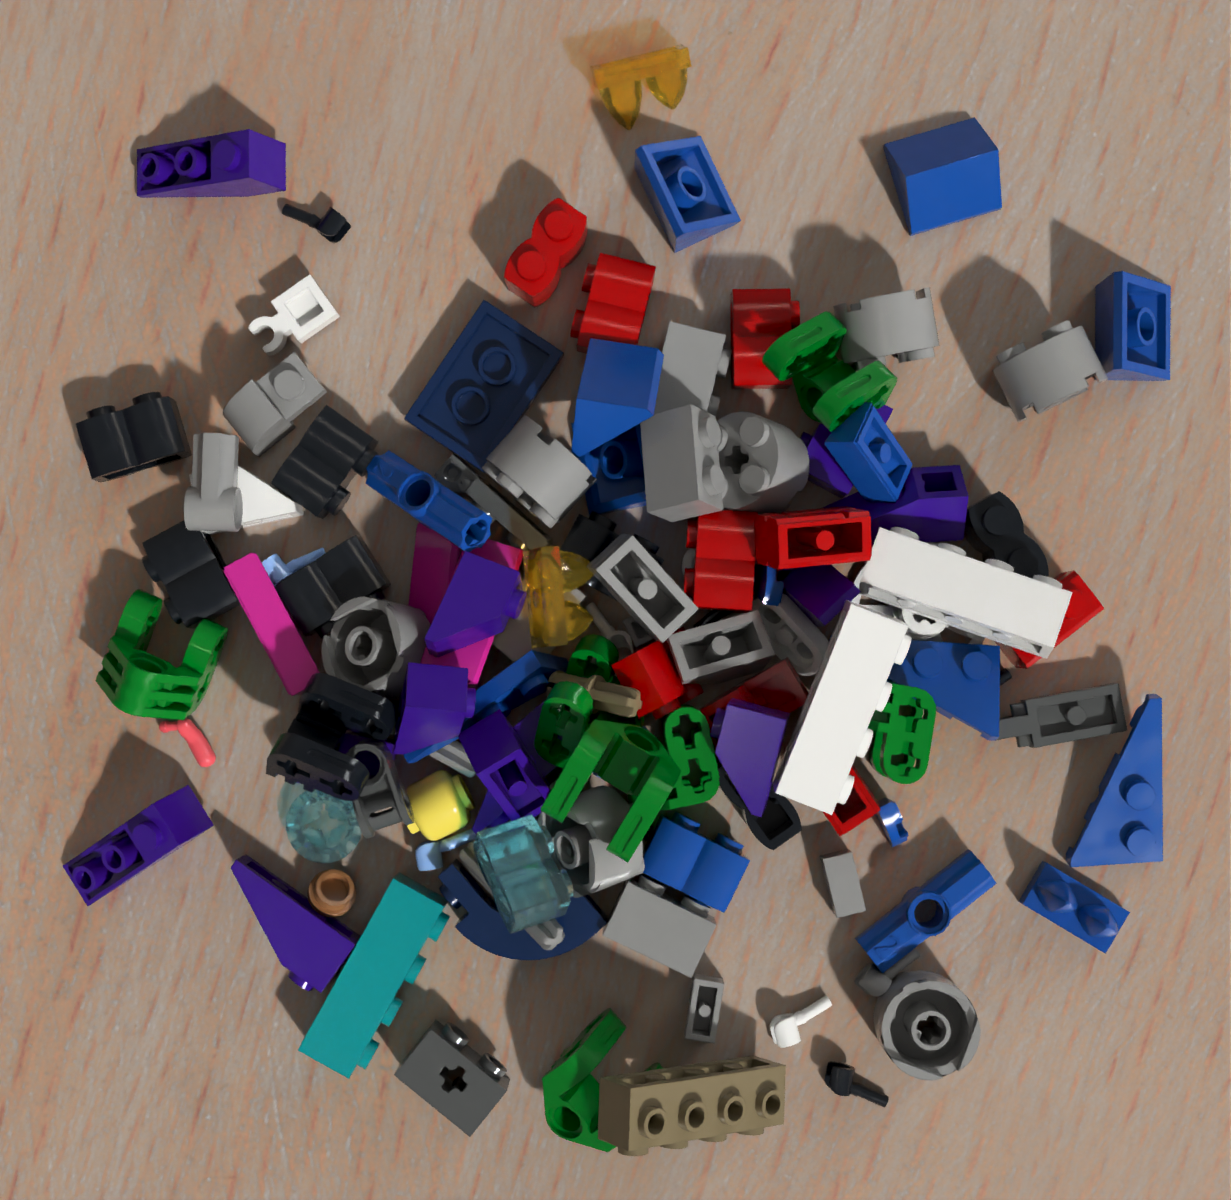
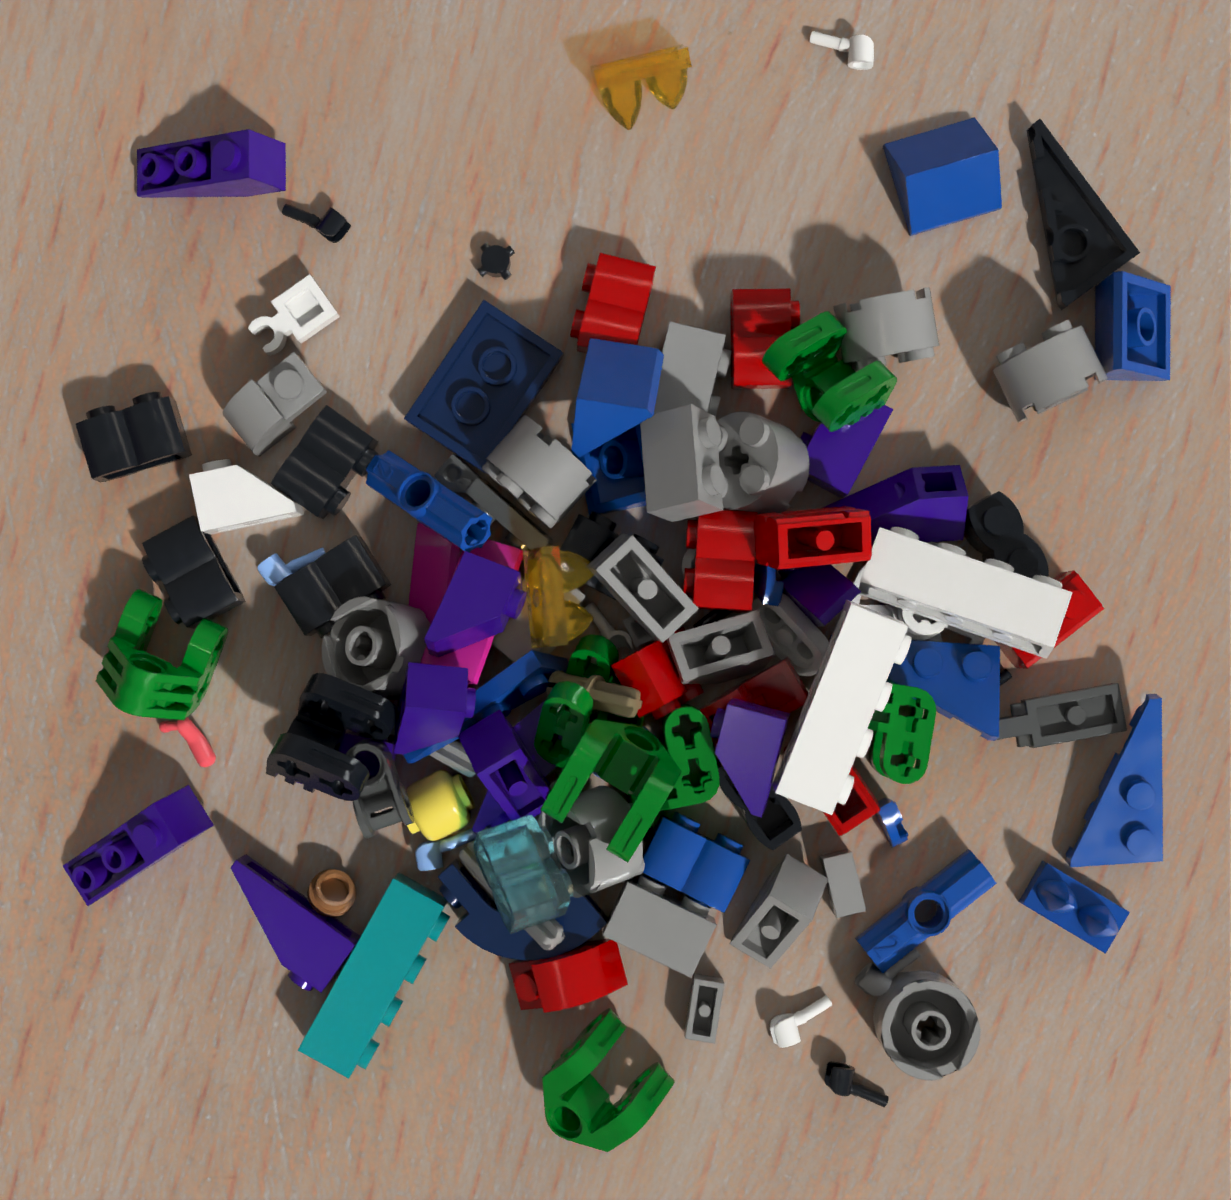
light grey piece [184,433,243,532] -> none
dark pink slope [223,553,320,696] -> none
clear light blue gear [286,790,362,863] -> none
dark grey brick [394,1020,510,1137] -> none
red brick [504,198,588,308] -> none
dark tan brick [598,1055,786,1156] -> none
blue slope [634,136,741,253] -> none
blue slope [825,402,913,503] -> none
none -> black piece [477,242,515,280]
none -> red brick [509,938,628,1013]
none -> light grey slope [730,854,829,969]
none -> white hand [810,31,874,70]
none -> black wing [1027,119,1140,310]

